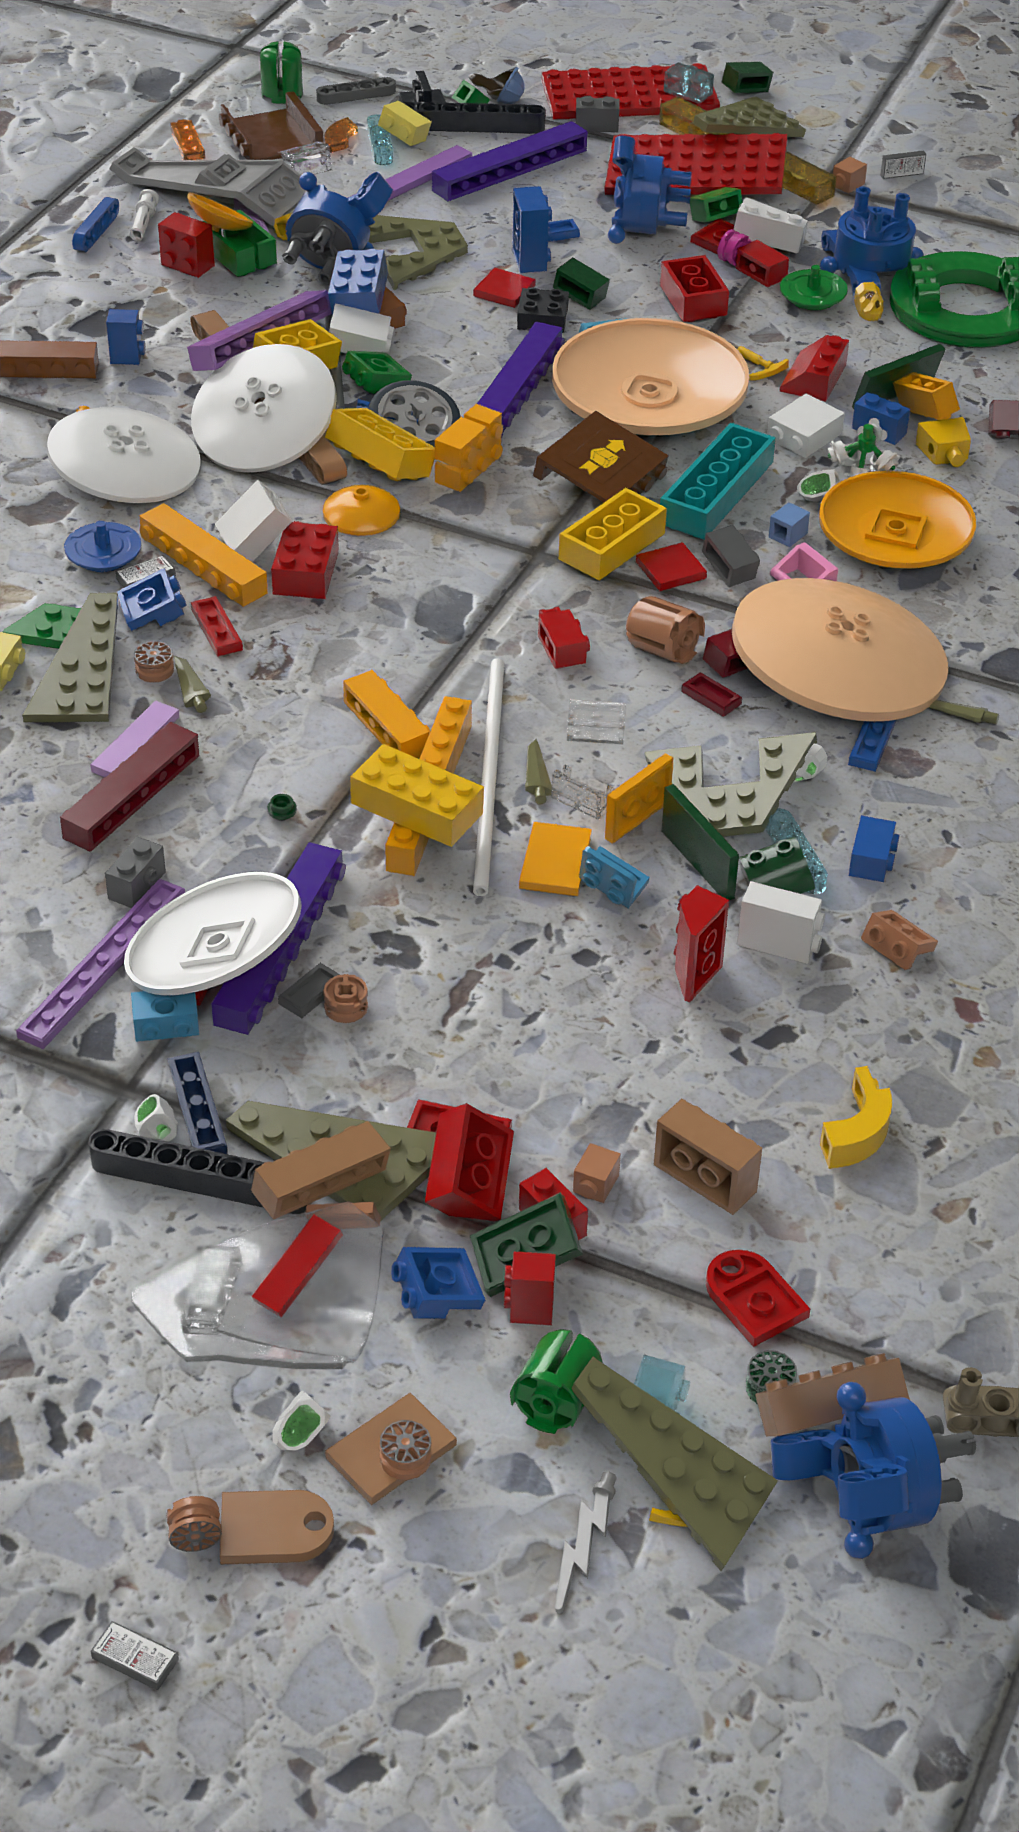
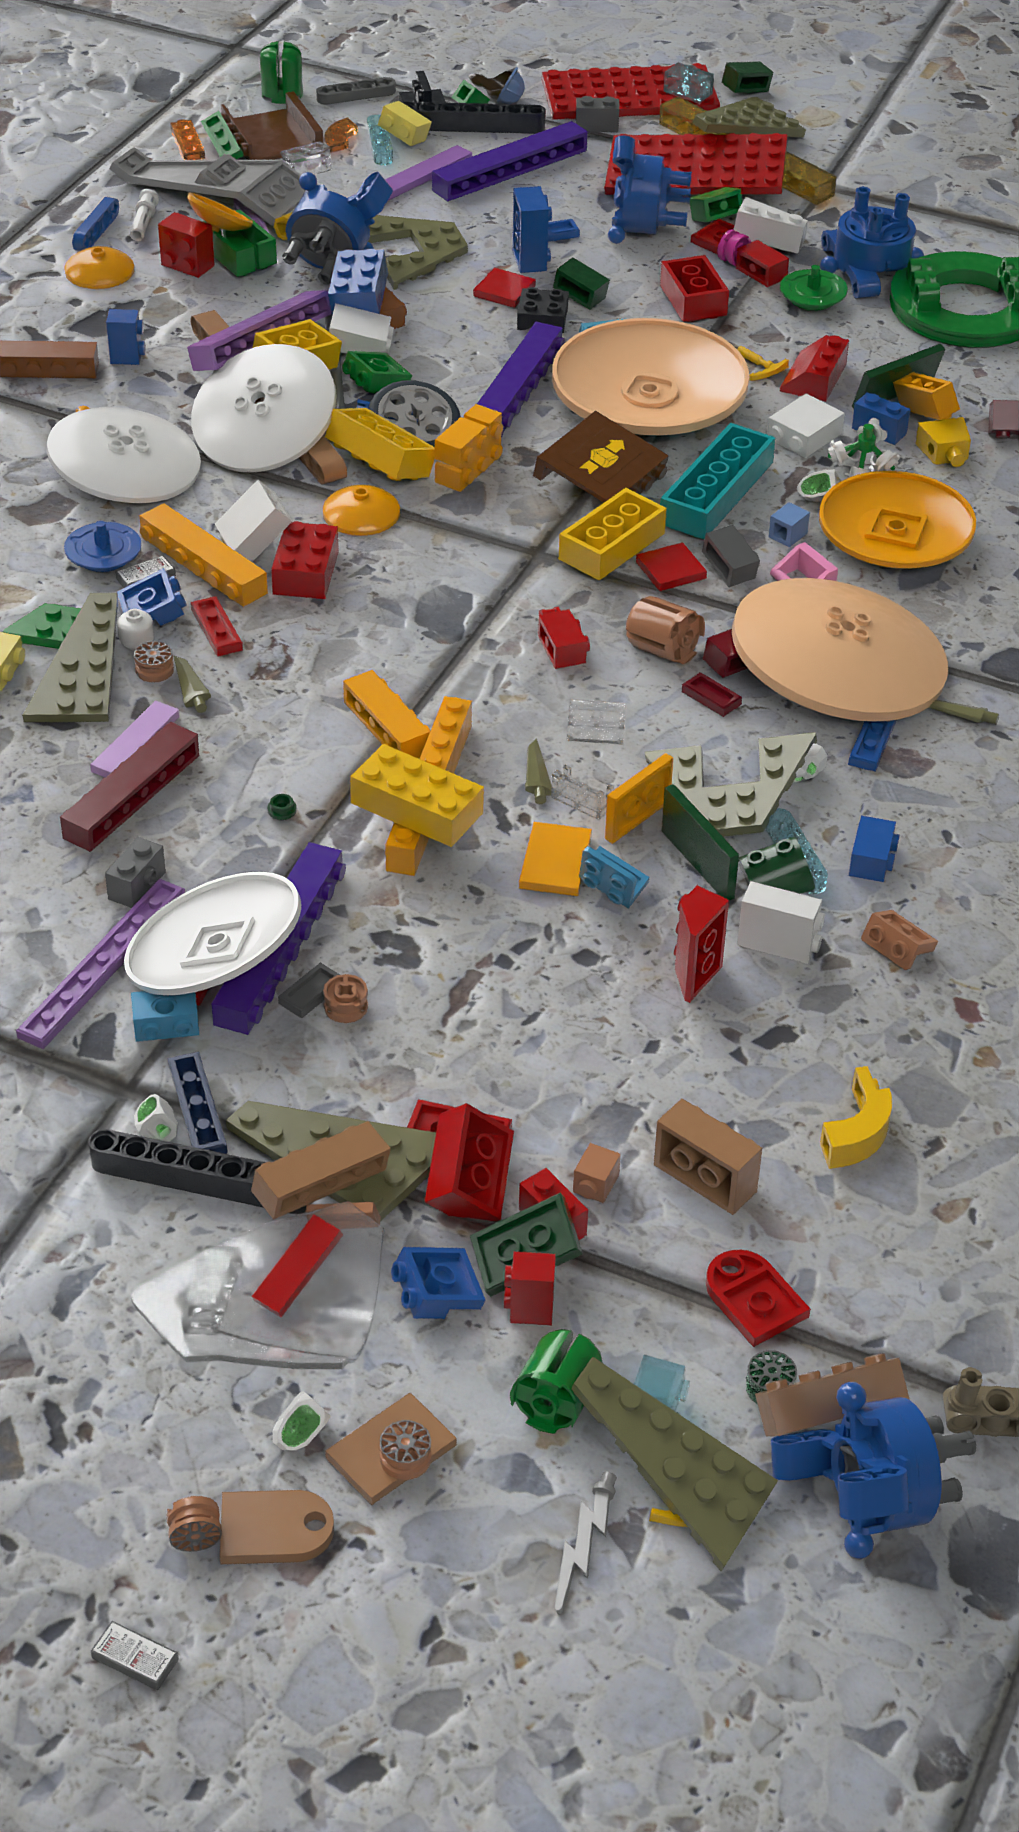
white piece [473,658,504,896] -> none
nougat brick [831,157,867,193] -> none
yellow rock [854,282,884,321] -> none
tile [880,150,926,179] -> none
none -> light orange dish [64,246,134,289]
none -> white head [117,609,154,651]
none -> hinge [201,110,244,160]

